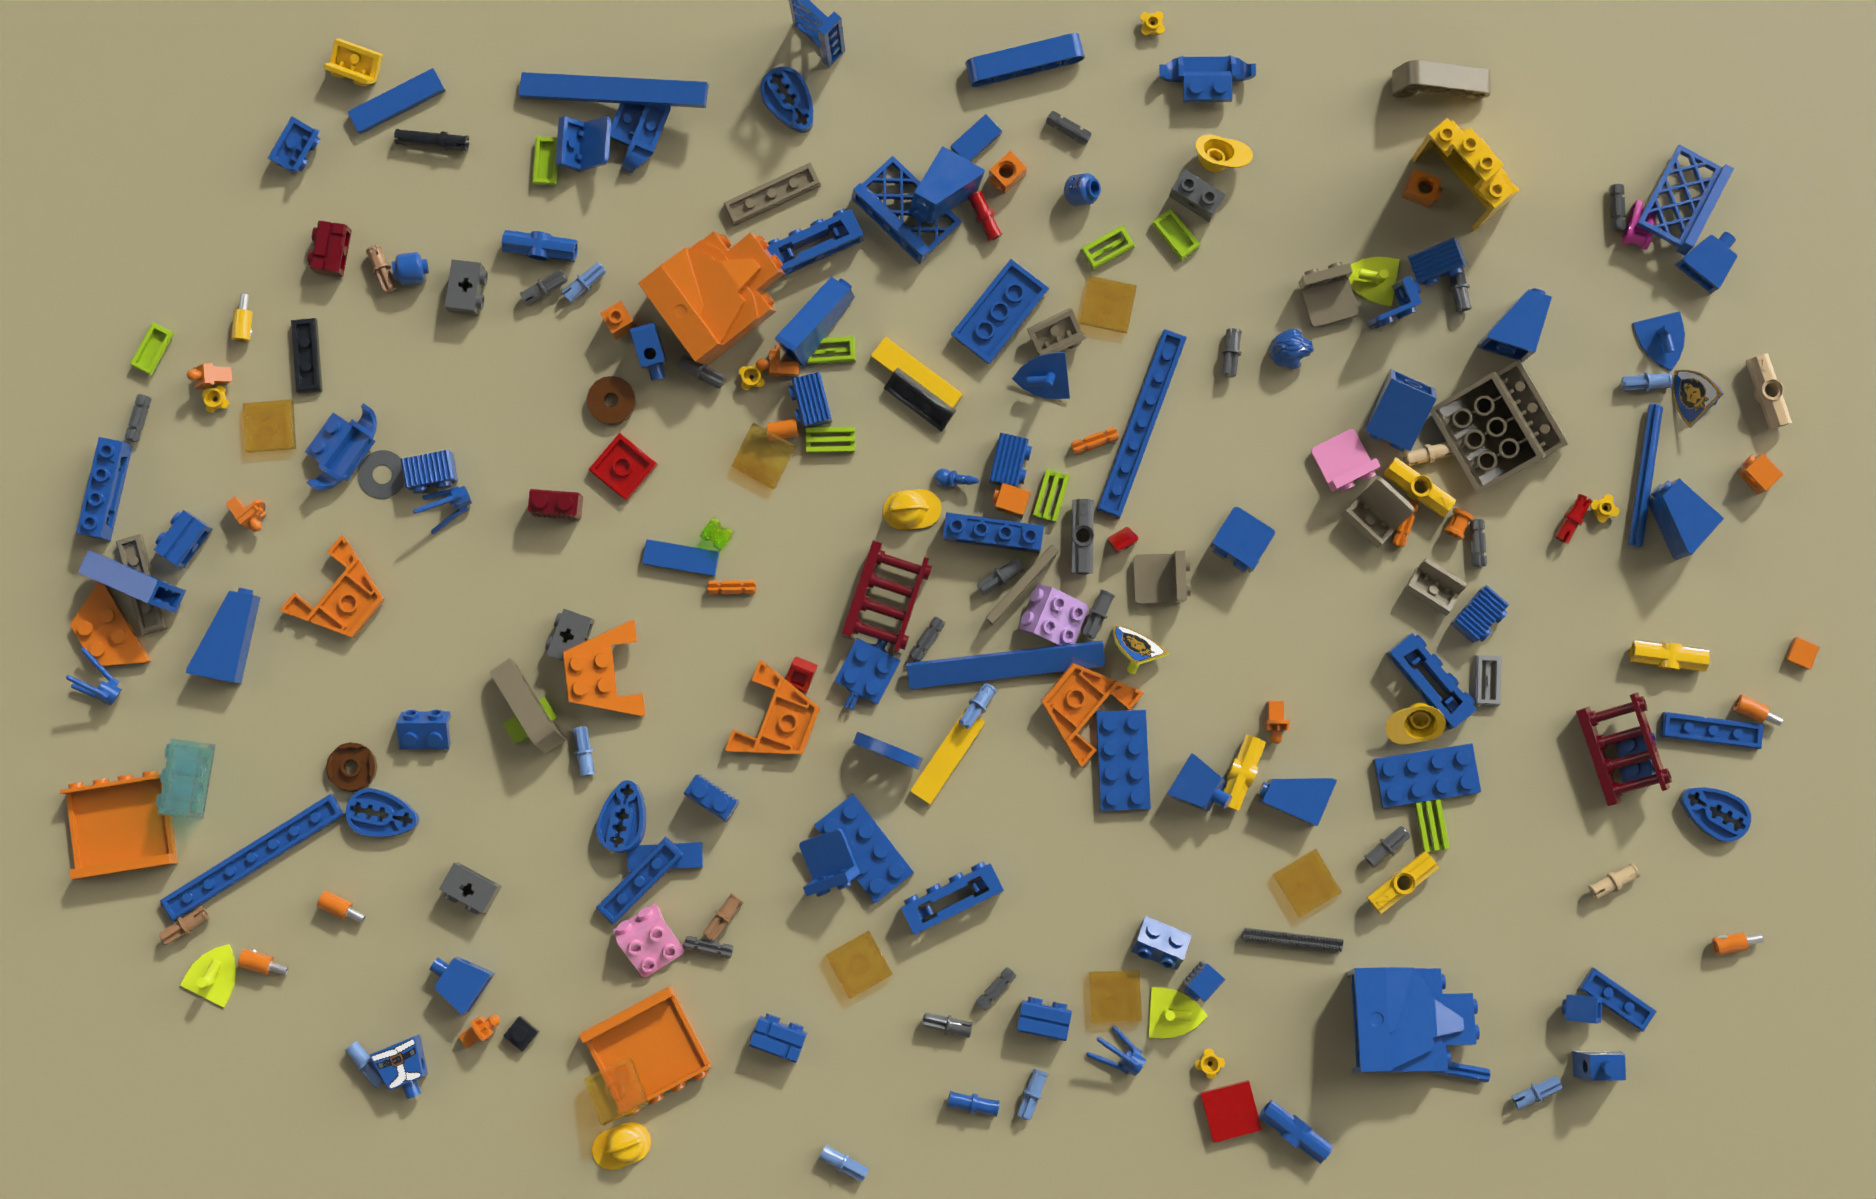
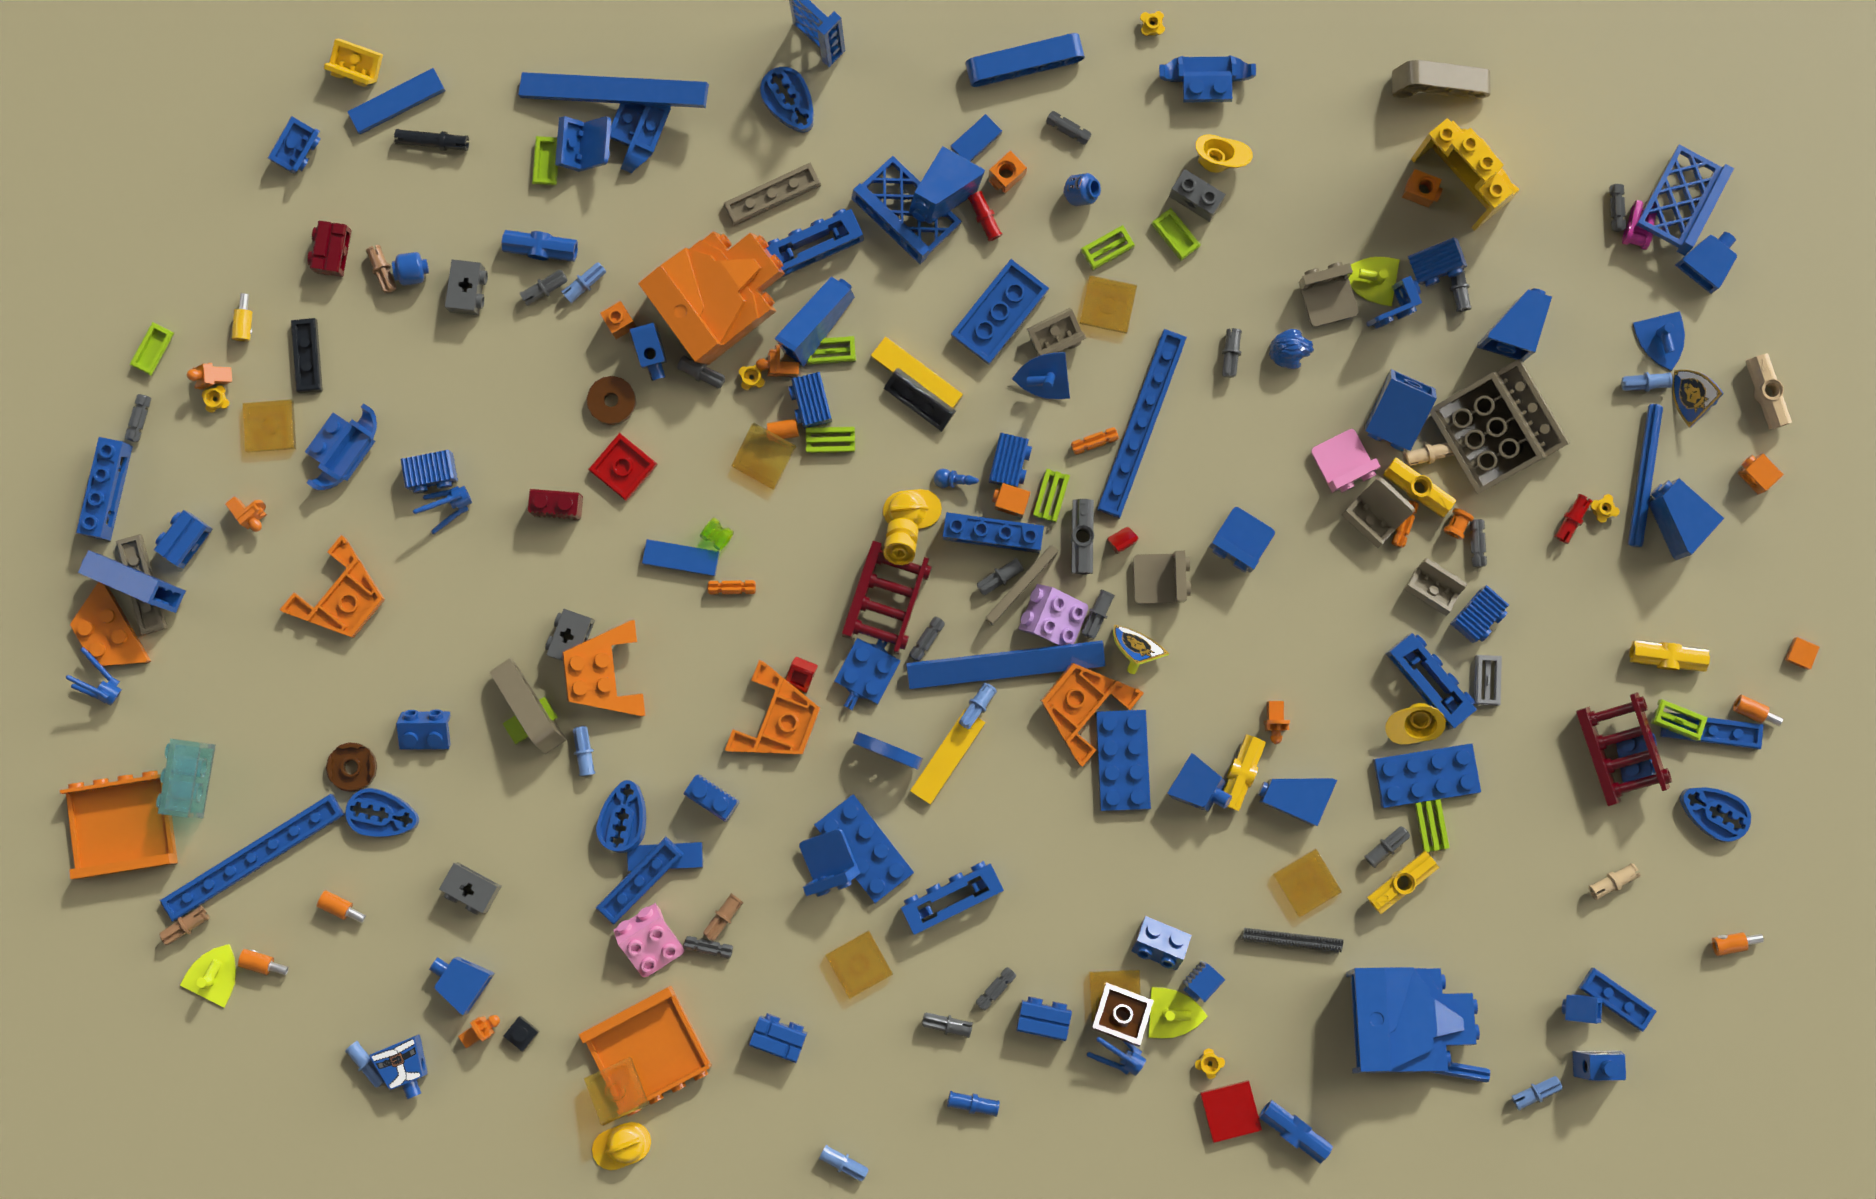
blue slope [186,588,261,684] -> none
dark grey piece [358,450,405,498] -> none
medium blue axle [1017,1068,1049,1120] -> none
none -> yellow wheel [883,518,919,565]
none -> reddish brown slope [1092,983,1154,1047]
none -> lime tile [1651,699,1708,741]

